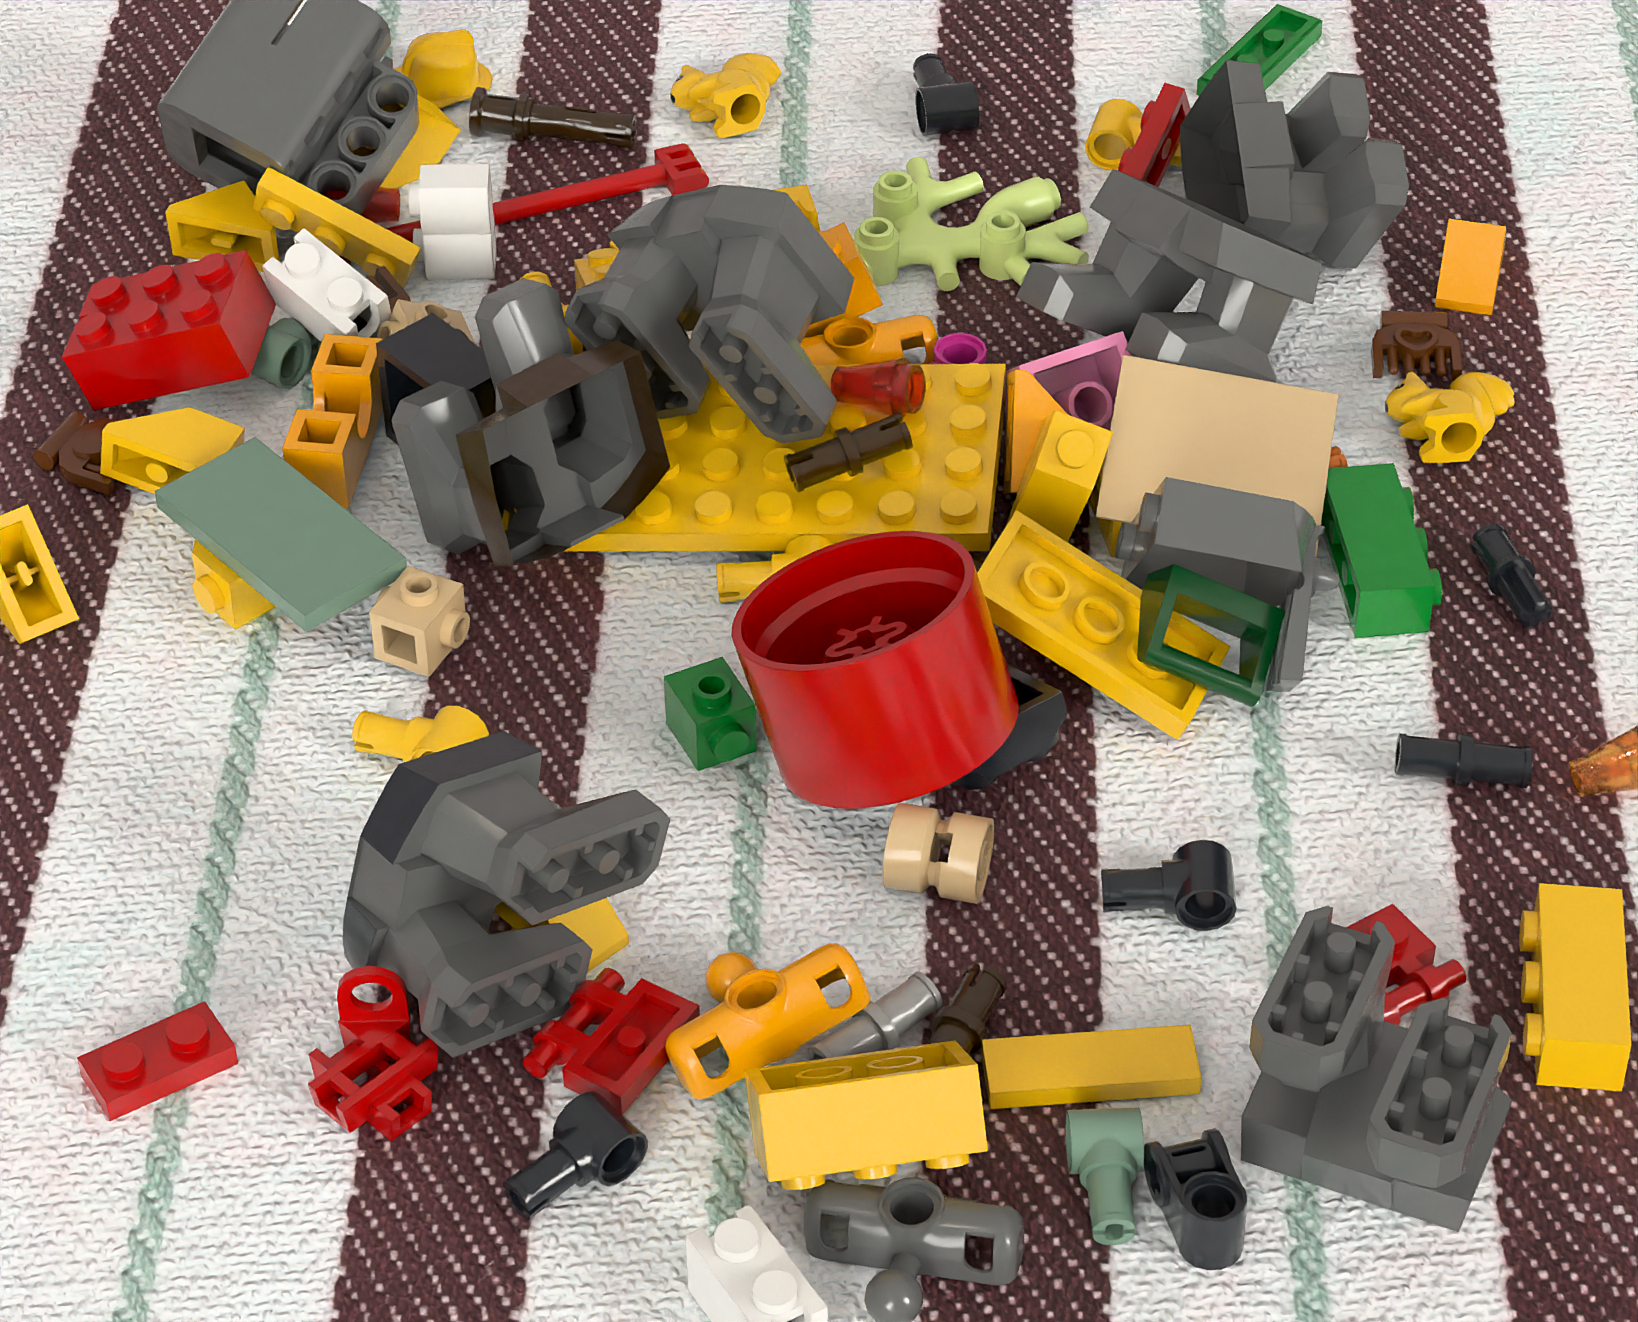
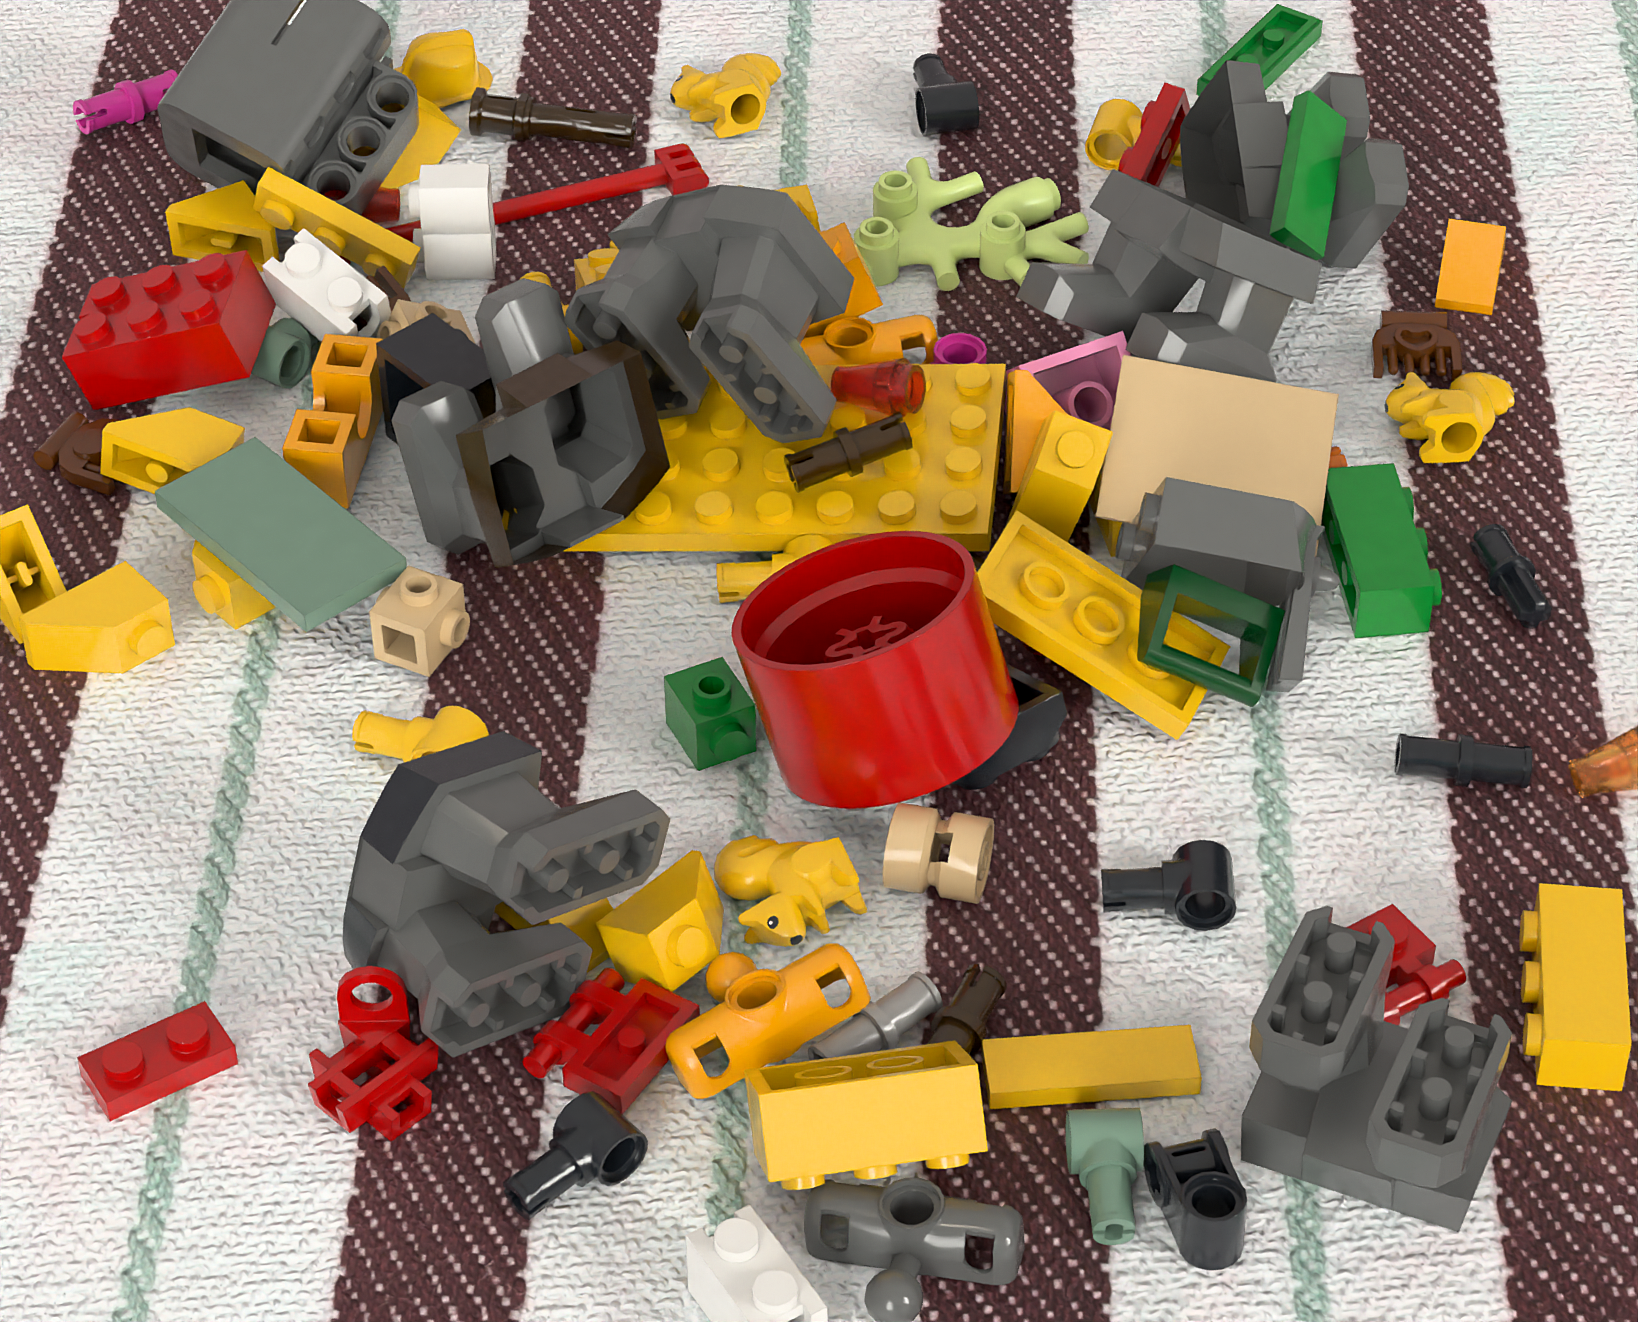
none -> yellow slope [18,561,175,674]
none -> dark pink pin [73,69,178,135]
none -> yellow slope [596,850,724,992]
none -> yellow animal [714,835,867,947]
none -> green tile [1269,90,1347,260]

